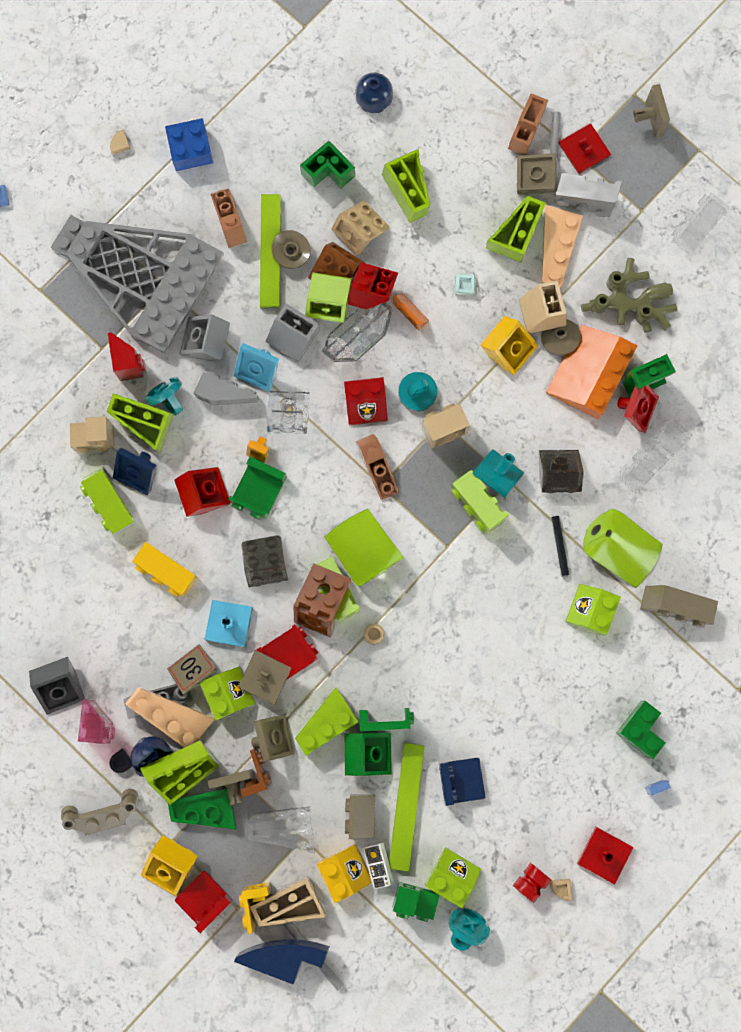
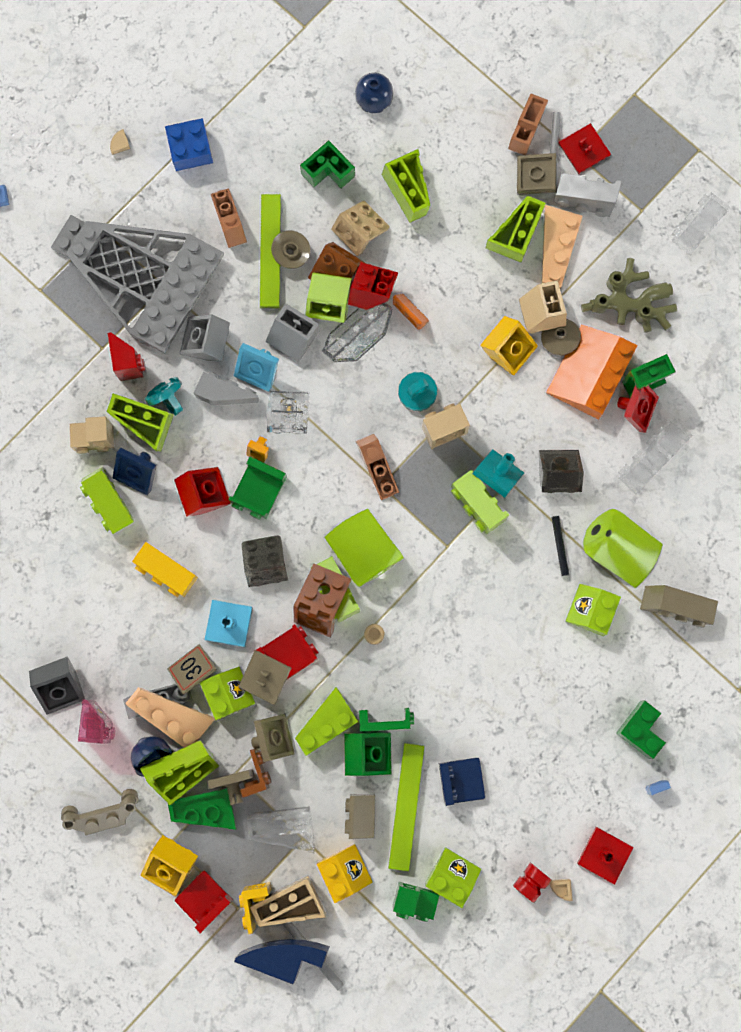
black tile [109,748,133,773] -> none
red slope [344,377,388,425] -> none
tile [363,843,394,889] -> none
teal tile [448,908,490,951] -> none
light aqua tile [455,274,475,295] -> none
dark tan tile [633,84,670,138] -> none

